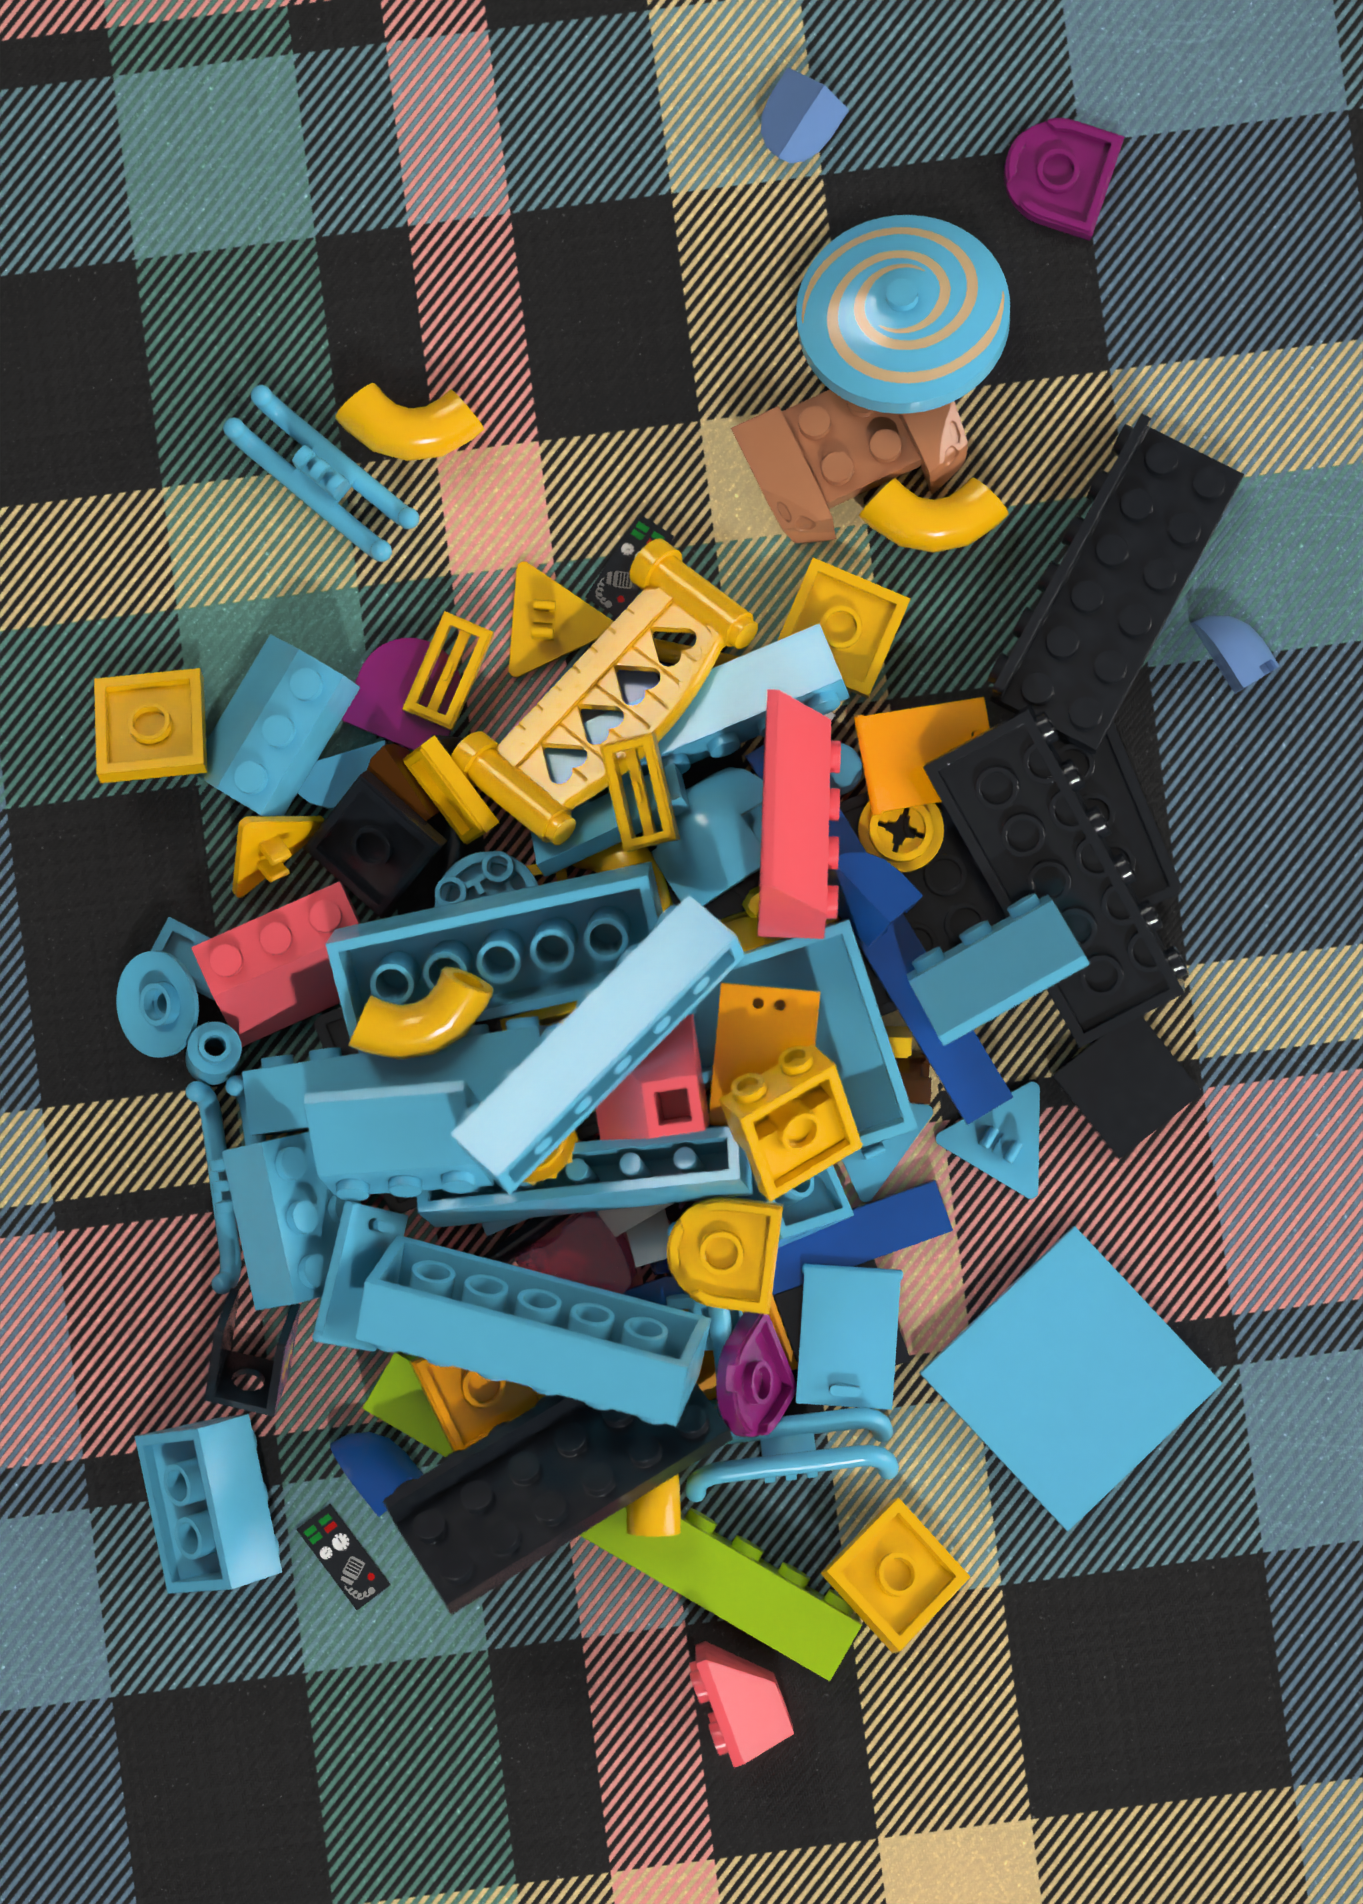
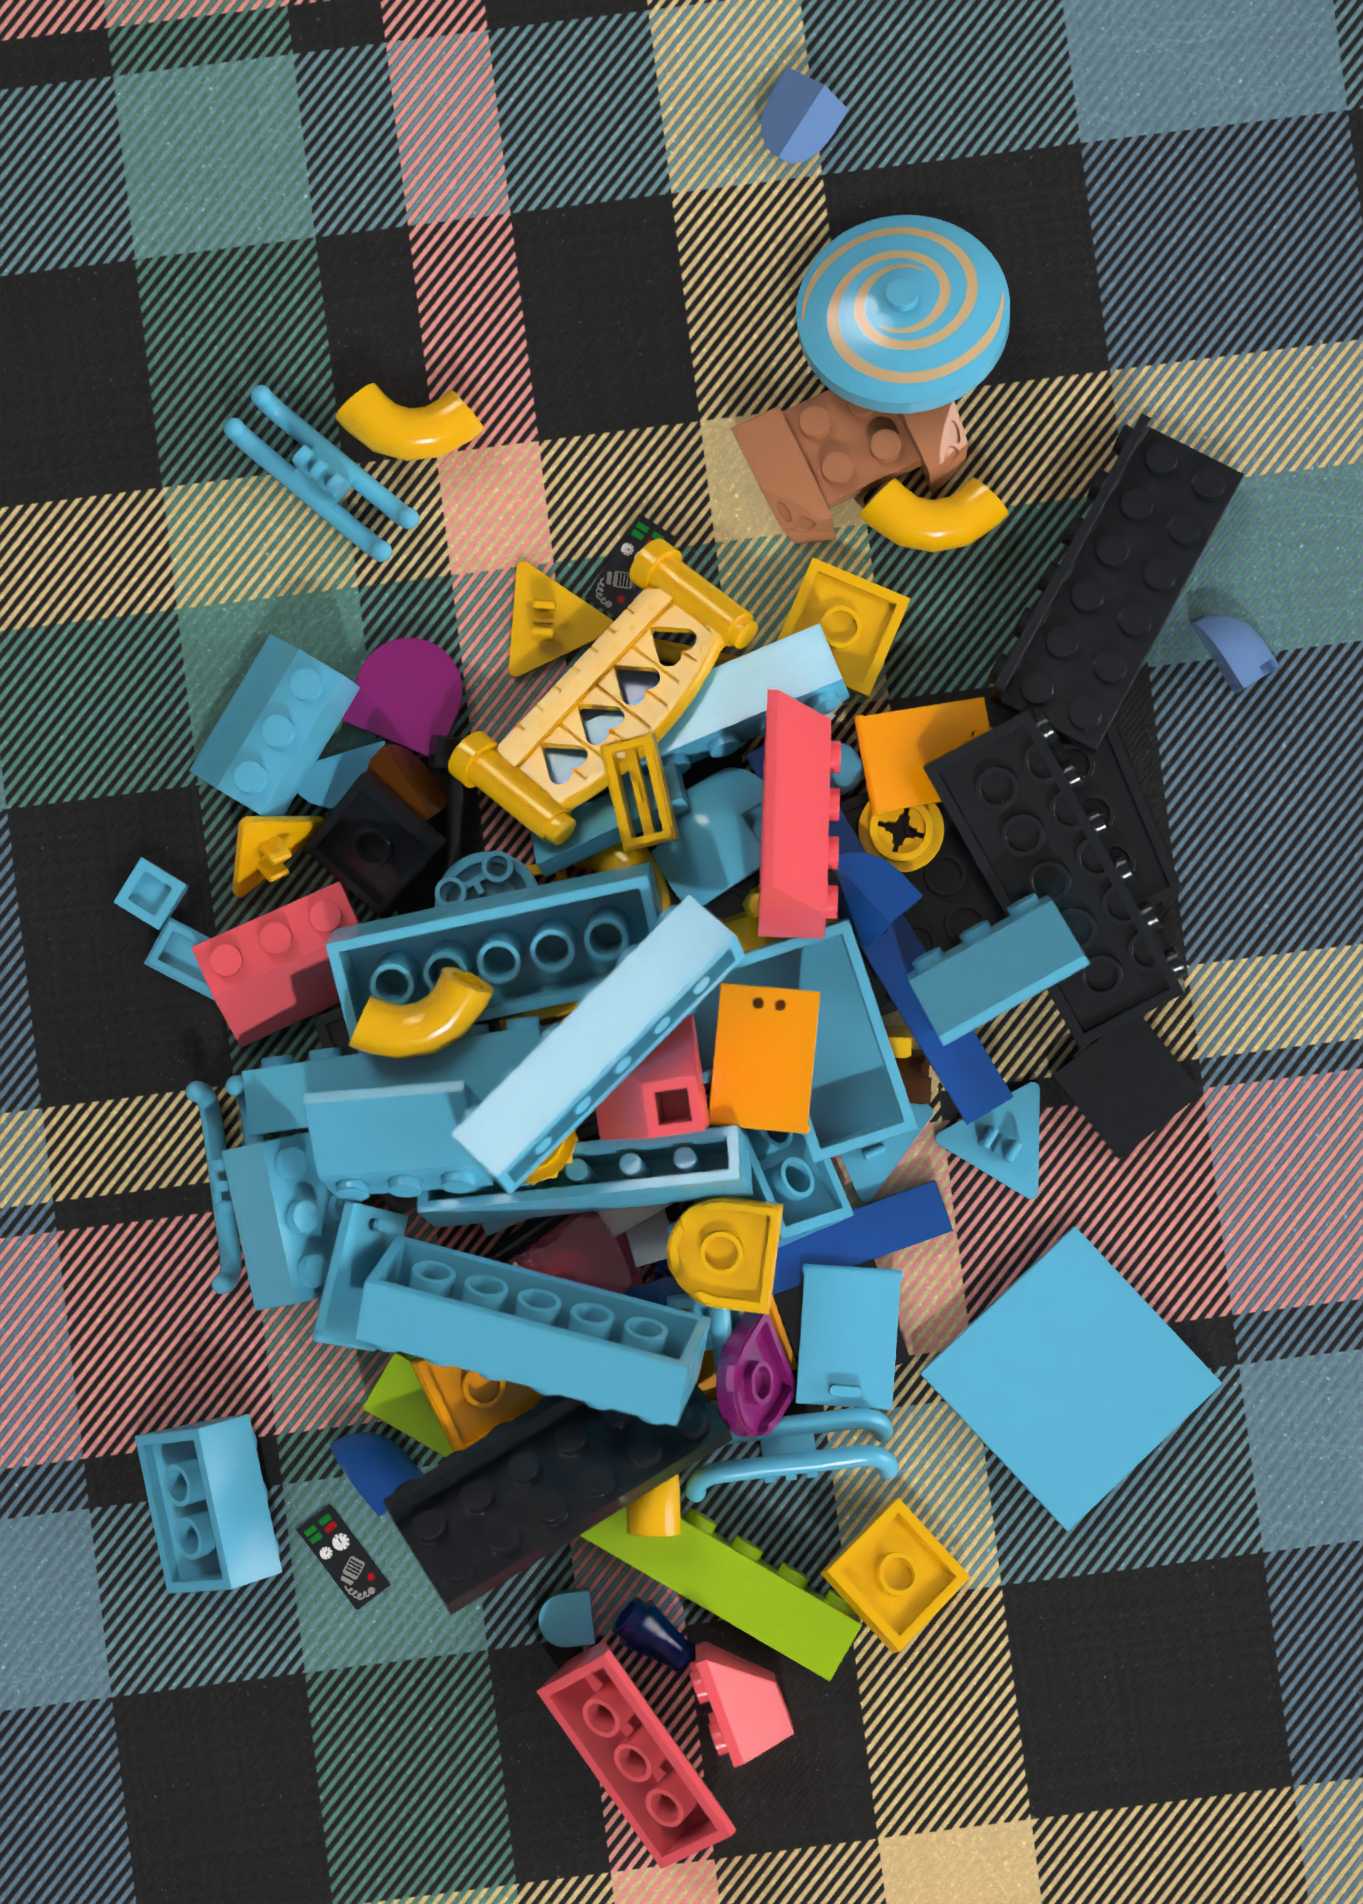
yellow plate [94,668,207,783] -> none
medium azure dish [116,951,199,1058] -> none
medium azure brick [185,1022,242,1085] -> none
black piece [204,1288,301,1417] -> none
yellow tile [402,611,494,732] -> none
yellow tile [403,735,499,845] -> none
yellow plate [719,1044,863,1202] -> none
magenta tile [1004,118,1124,241] -> none
none -> medium azure tile [114,857,189,931]
none -> coral slope [536,1640,736,1869]
none -> medium azure tile [539,1588,596,1647]
none -> clear blue cone [612,1597,694,1672]

